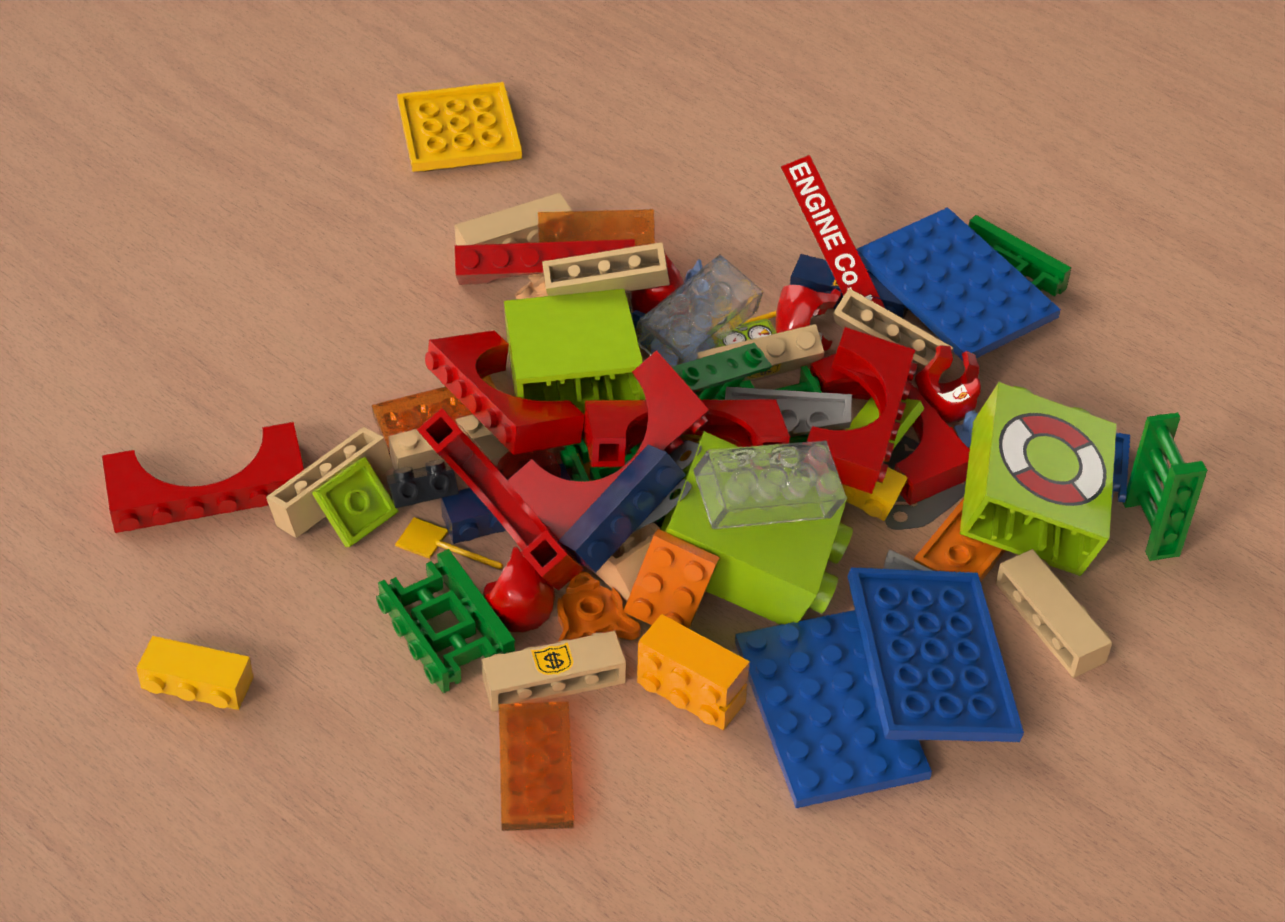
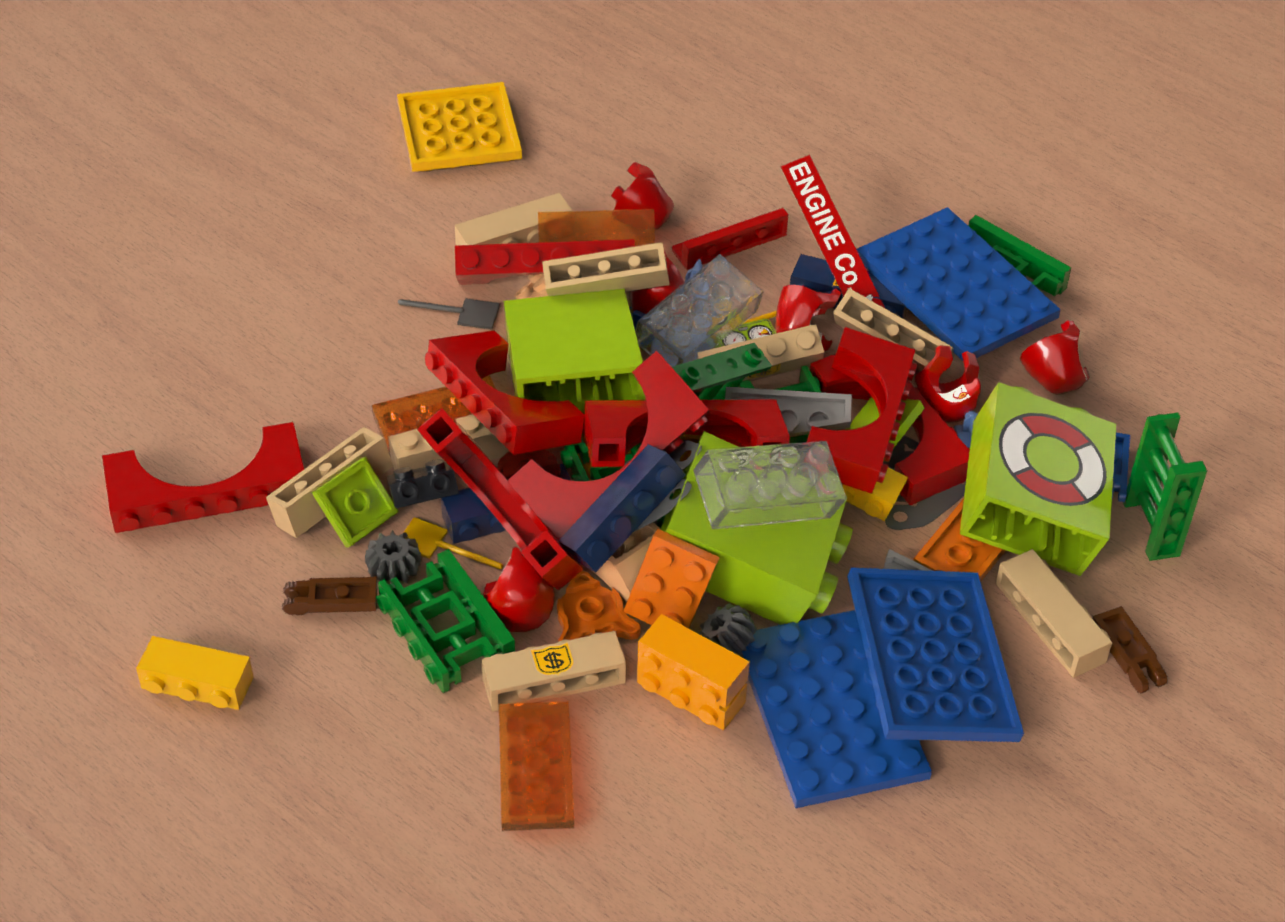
none -> reddish brown hinge [282,577,377,615]
none -> dark grey gear [365,530,422,583]
none -> dark grey piece [398,298,500,330]
none -> red piece [611,162,674,230]
none -> red panel [672,208,789,270]
none -> dark grey gear [699,603,757,655]
none -> red piece [1020,320,1090,395]
none -> reddish brown hinge [1092,606,1168,694]

